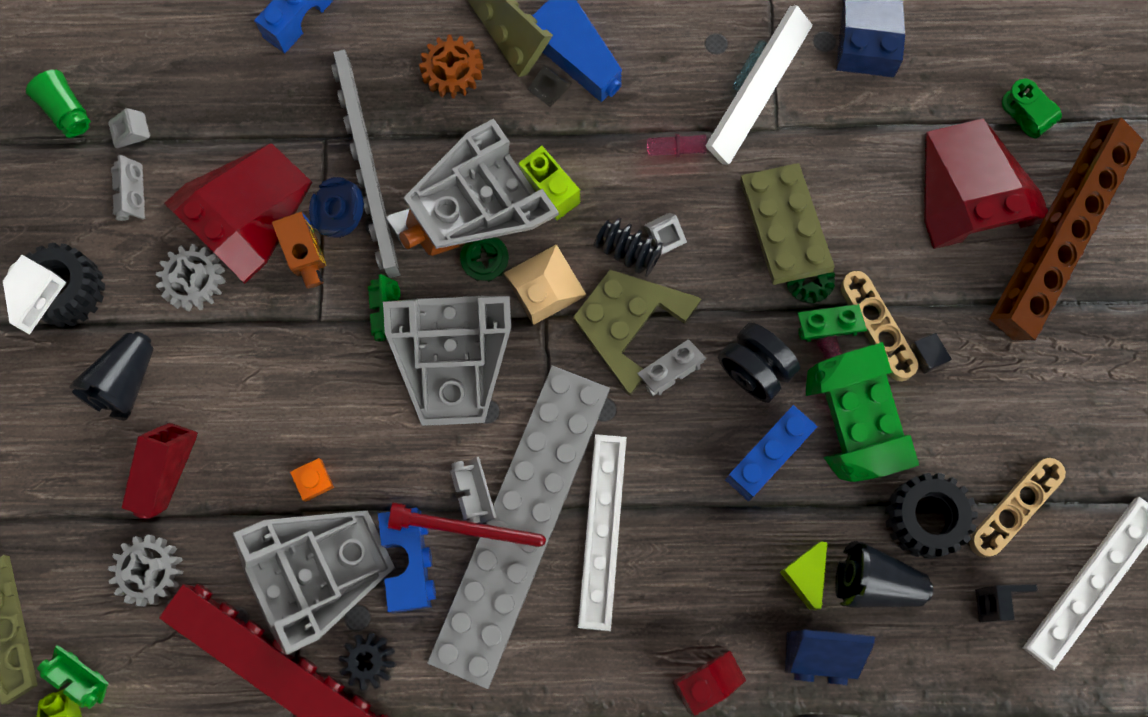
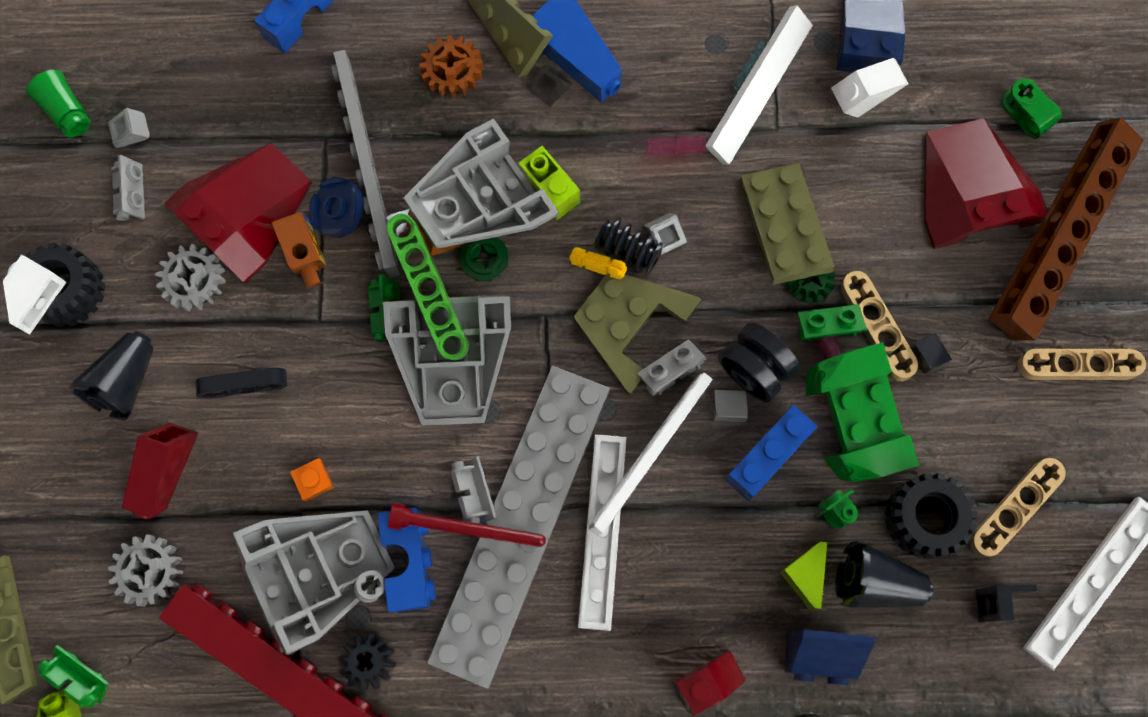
tan slope [504,244,586,325] -> none
none -> black beam [195,368,287,399]
none -> light grey bush [354,570,385,603]
none -> bright green beam [387,214,469,361]
none -> yellow axle [569,247,627,280]
none -> white tile [588,373,713,536]
none -> light grey slope [714,390,748,422]
none -> green hinge [814,489,858,529]
none -> white slope [831,58,908,118]
none -> tan beam [1017,349,1146,380]

